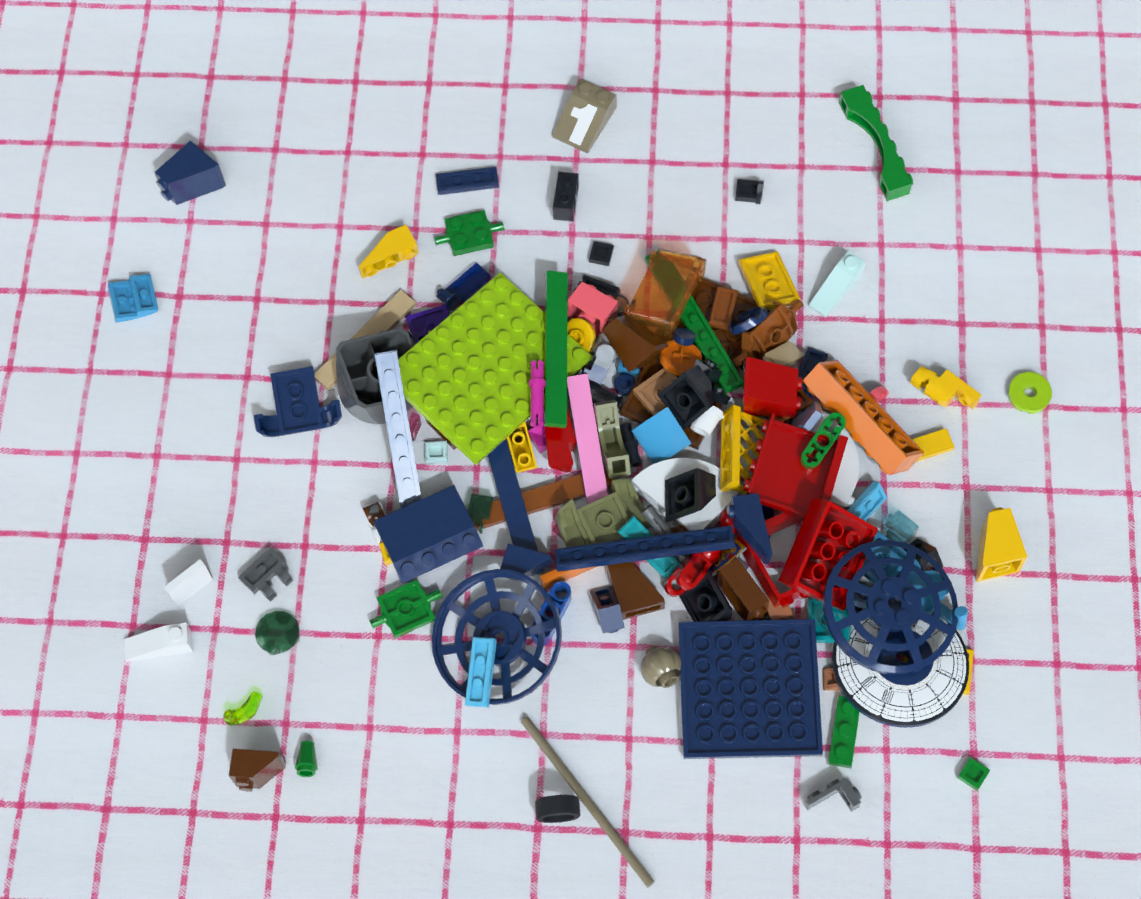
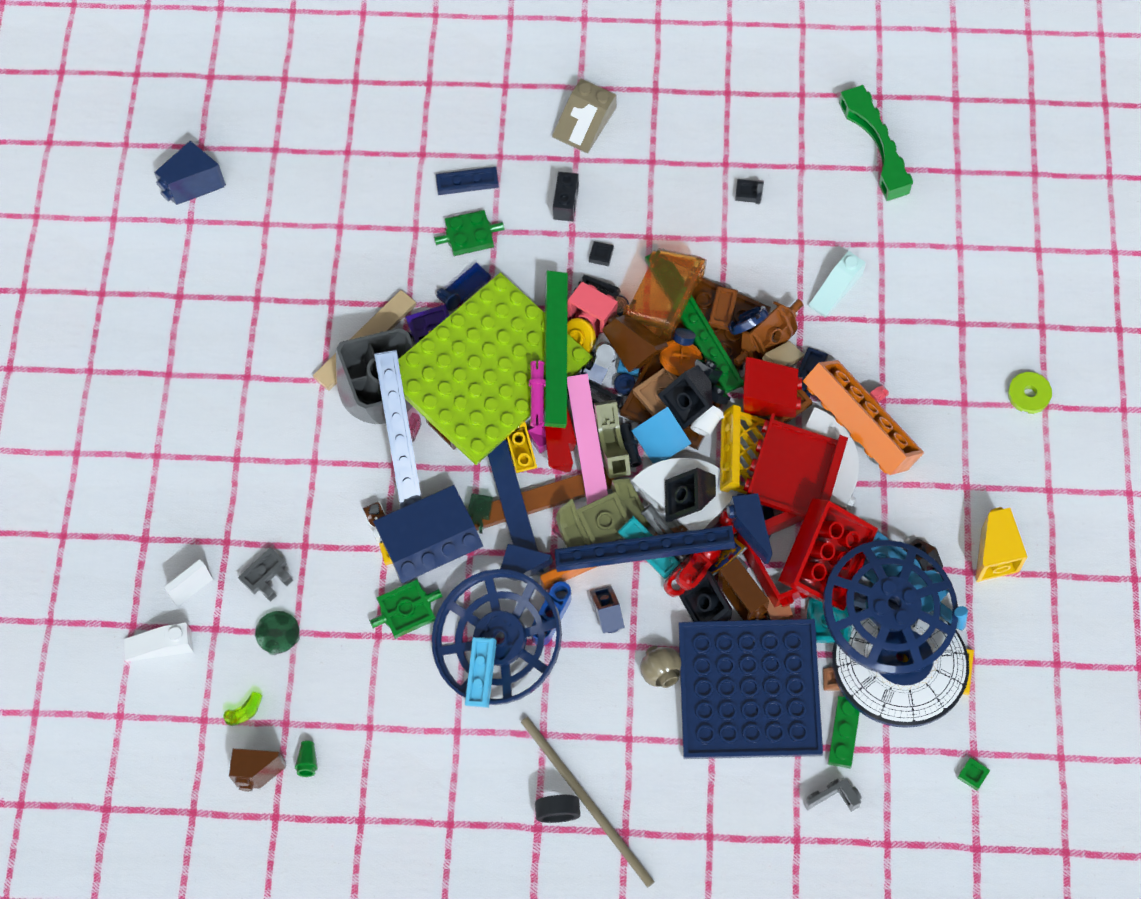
dark azure slope [107,274,158,323] -> none
dark blue piece [253,366,342,437] -> none
yellow slope [358,224,419,279] -> none
light aqua tile [425,441,448,465] -> none
reddish brown slope [607,562,665,620] -> none
yellow tile [738,251,801,311] -> none
sand blue tile [789,402,822,431] -> none
green beam [800,412,846,469] -> none
medium azure tile [847,481,887,521] -> none
clear light blue brick [882,510,919,549] -> none
yellow plate [910,366,982,409] -> none
yellow tile [912,428,955,462] -> none

